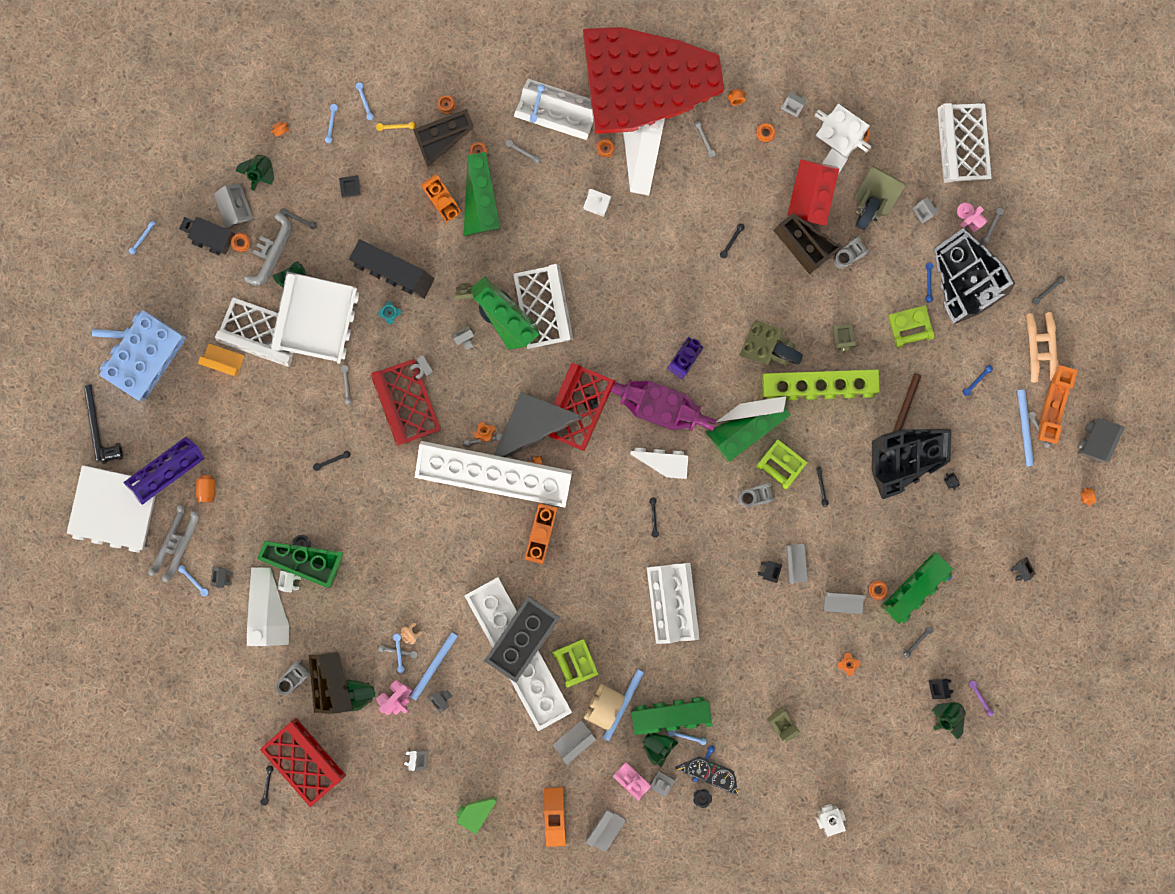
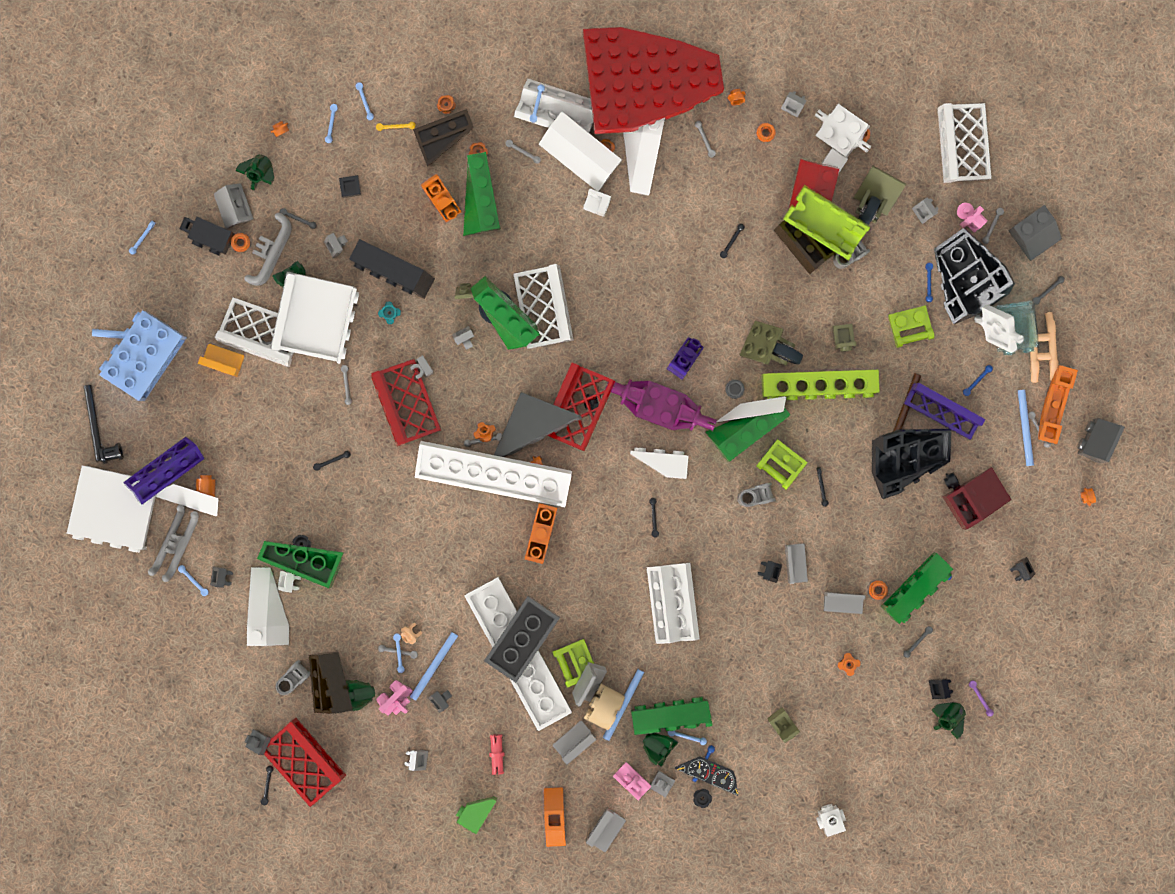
none -> white sticker [156,484,218,516]
none -> dark grey tile [244,729,271,755]
none -> light grey tile [324,233,348,258]
none -> coral pin [489,734,505,775]
none -> white slope [539,112,622,192]
none -> light grey panel [572,662,607,706]
none -> dark grey plate [725,380,745,399]
none -> lime piece [783,185,870,260]
none -> dark purple fence [903,383,986,440]
none -> dark red slope [942,467,1012,530]
none -> white plate [974,305,1024,353]
none -> clear light blue panel [992,301,1040,356]
none -> dark grey slope [1008,205,1062,261]

